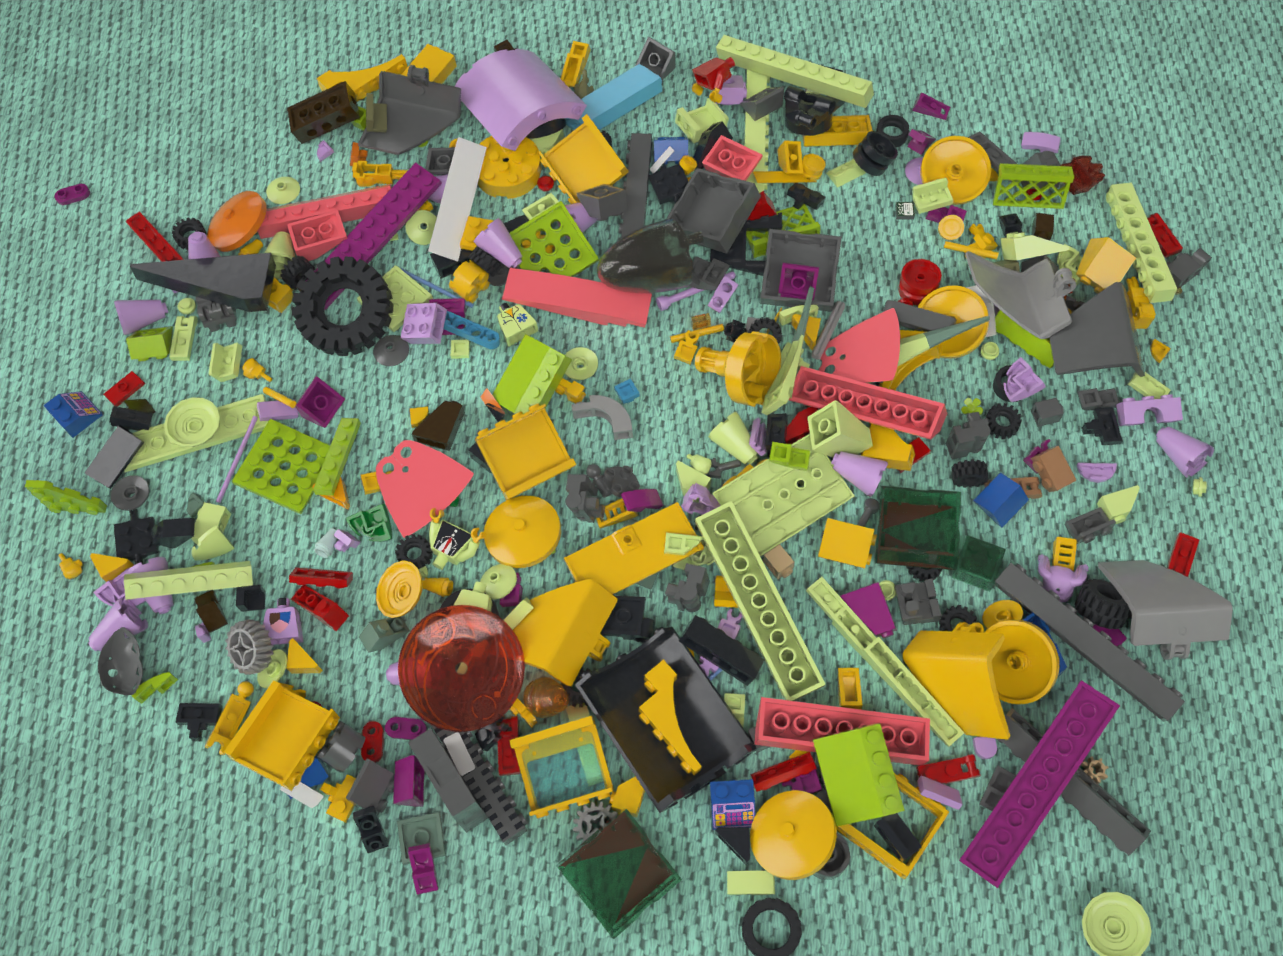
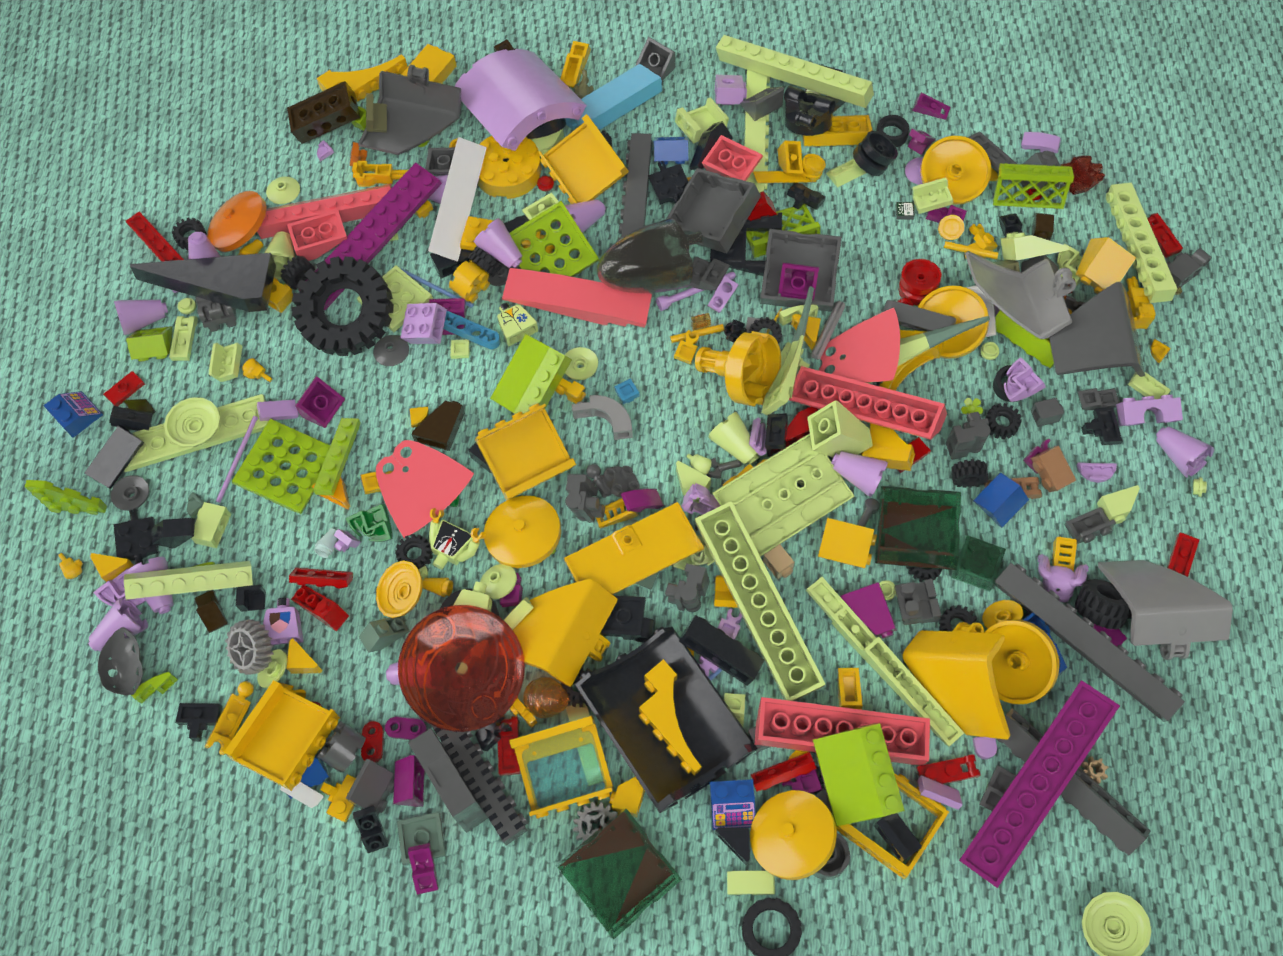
magenta plate [54,184,90,205] -> none
yellowish green brick [192,525,235,561] -> none
lavender tile [195,623,211,643] -> none
yellow bar [263,387,297,408] -> none
yellowish green dish [405,210,437,245] -> none
white sticker [444,732,475,776] -> none
sticker [480,388,505,422] -> none
dark grey slope [577,184,628,221] -> none
white sticker [650,147,674,173] -> none
yellowish green tile [664,533,703,556] -> none
yellow tile [679,155,697,175] -> none
red torso [692,57,735,103] -> none
lime slope [769,442,810,471] -> none

